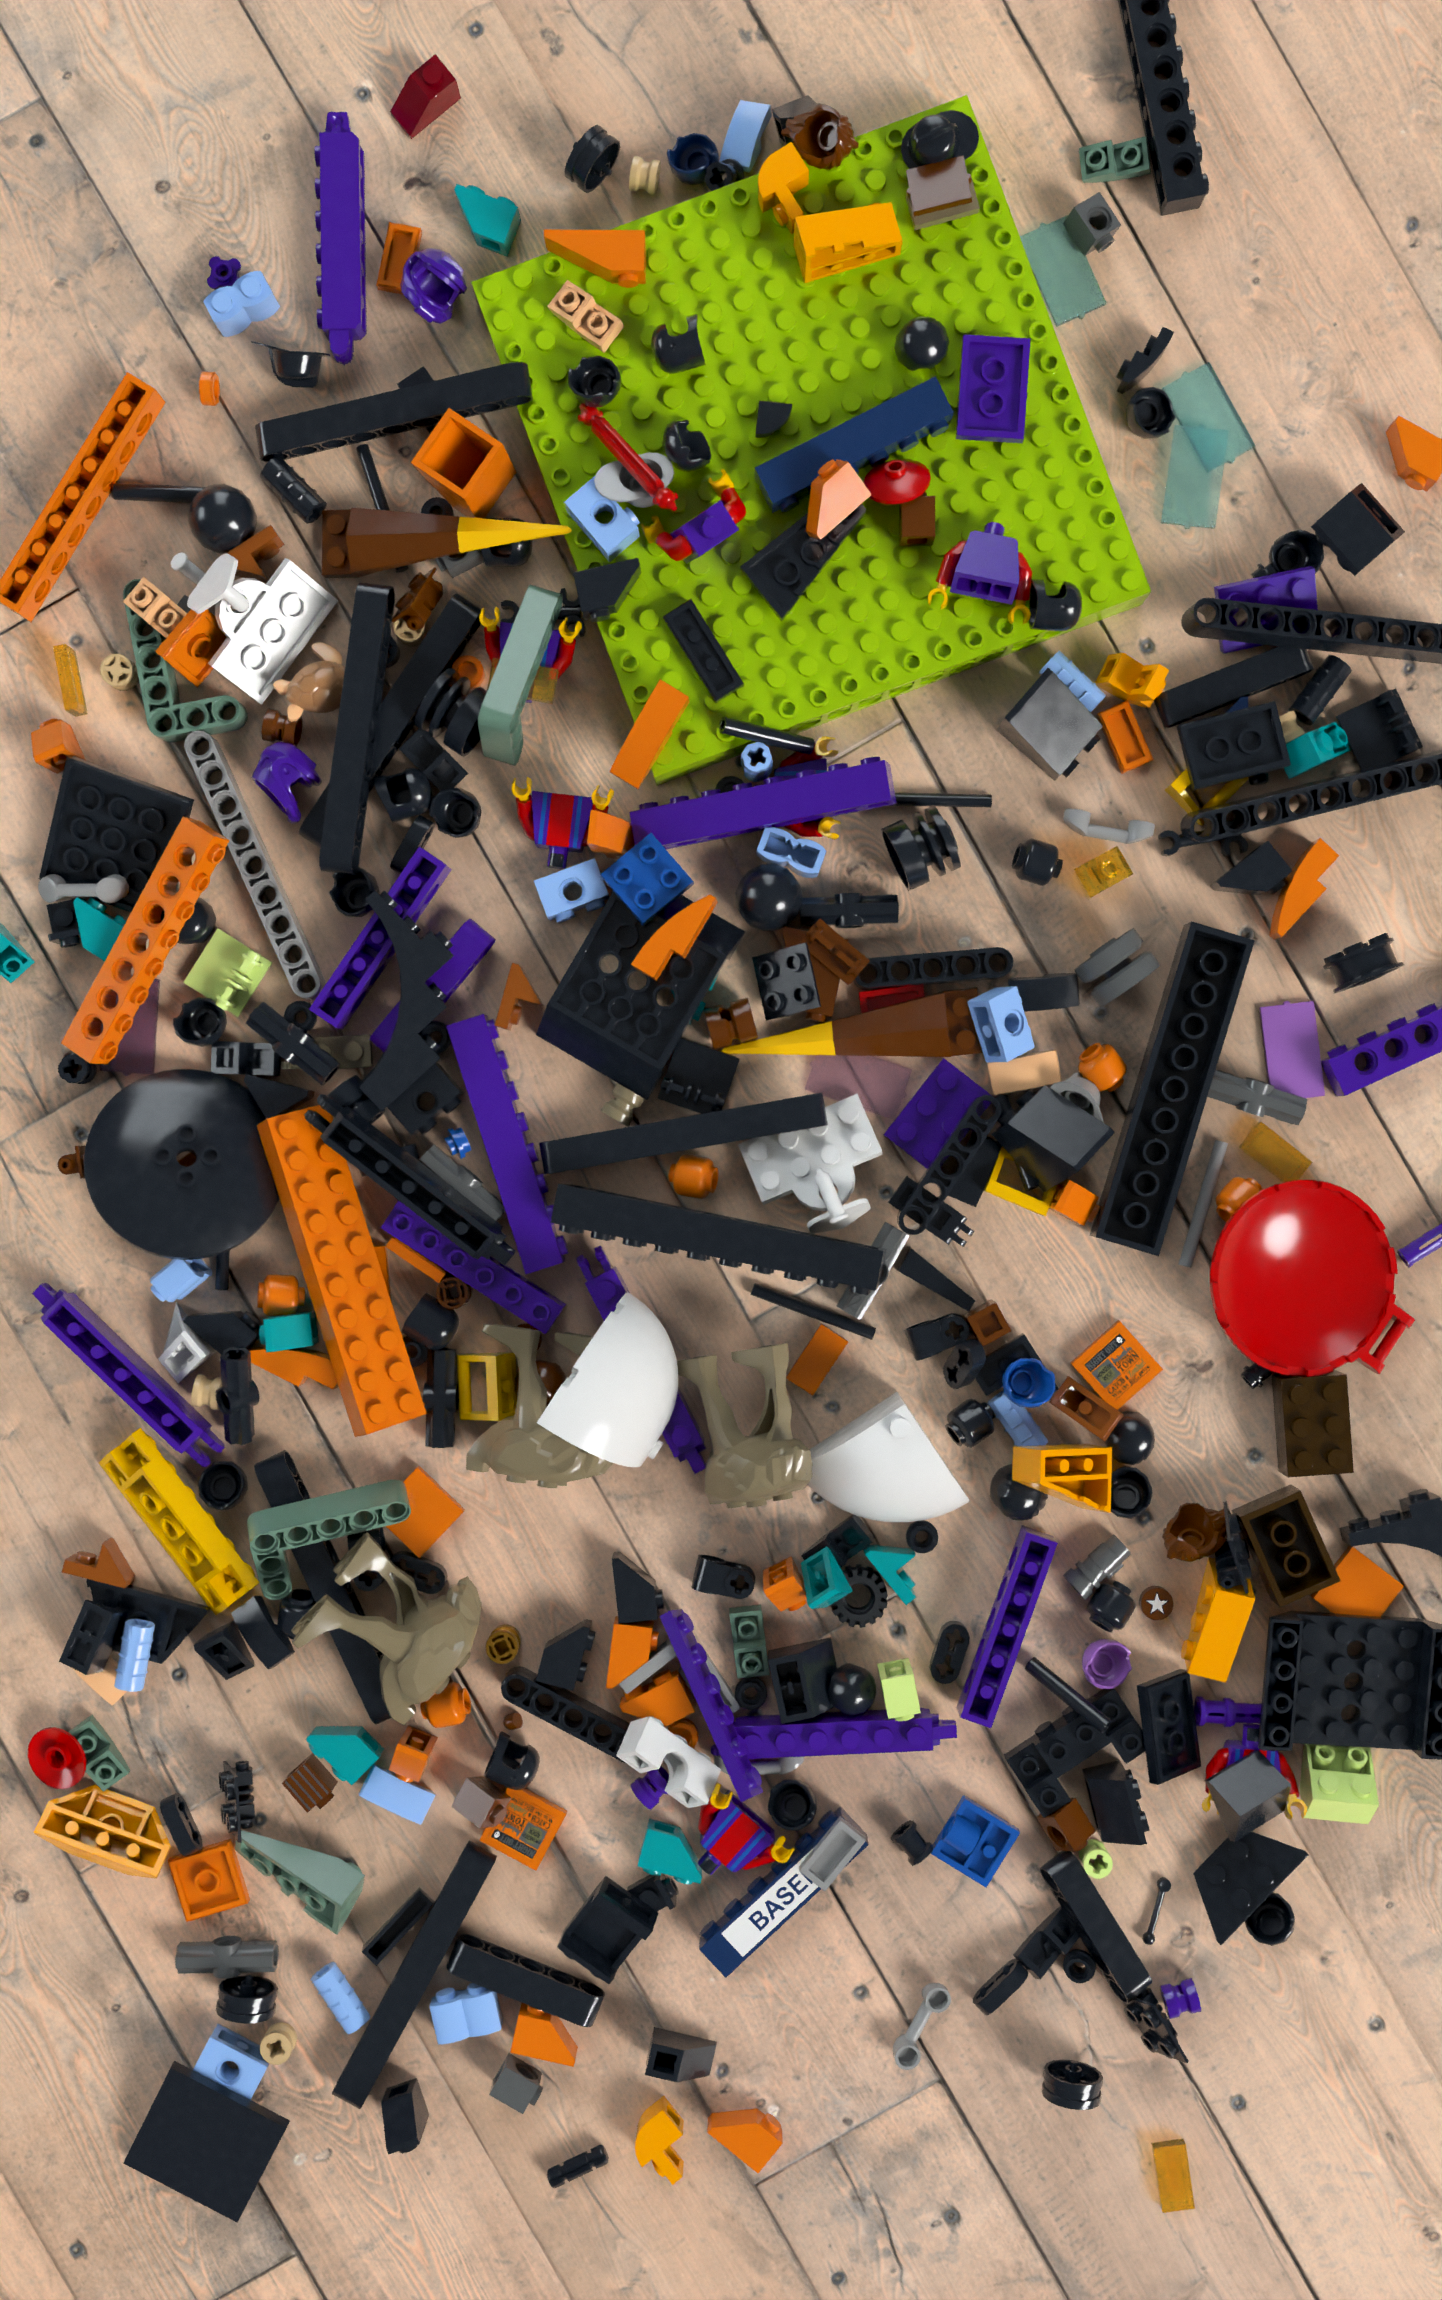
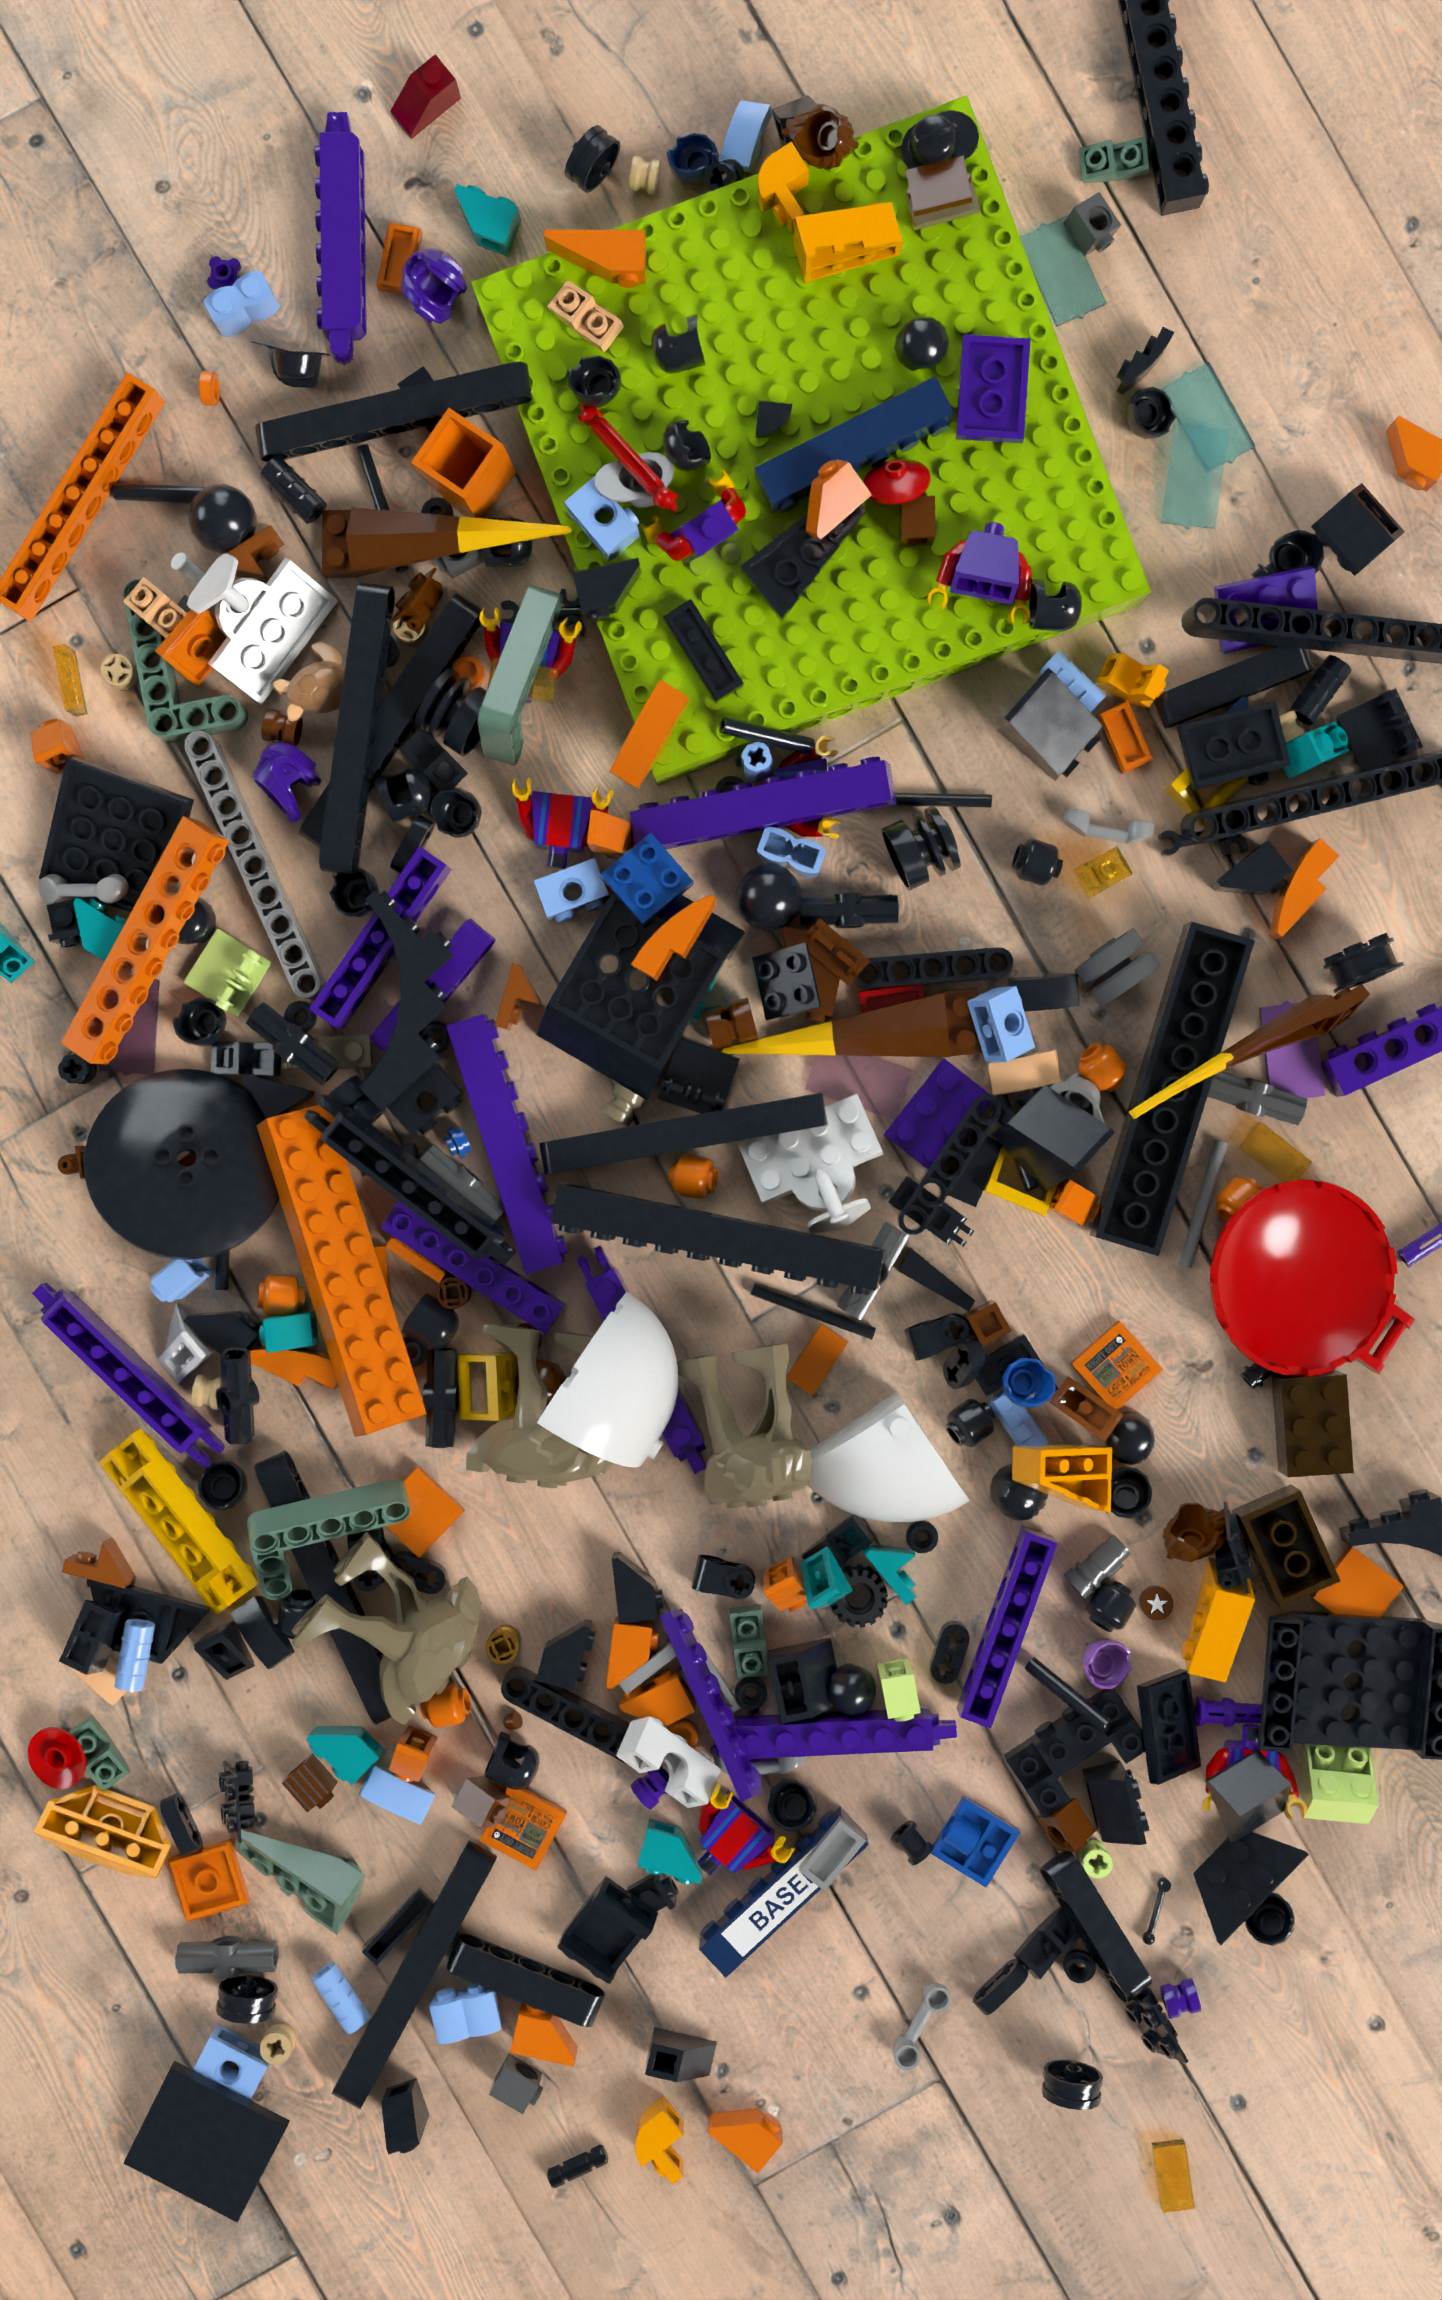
none -> reddish brown plate [1129,984,1370,1119]

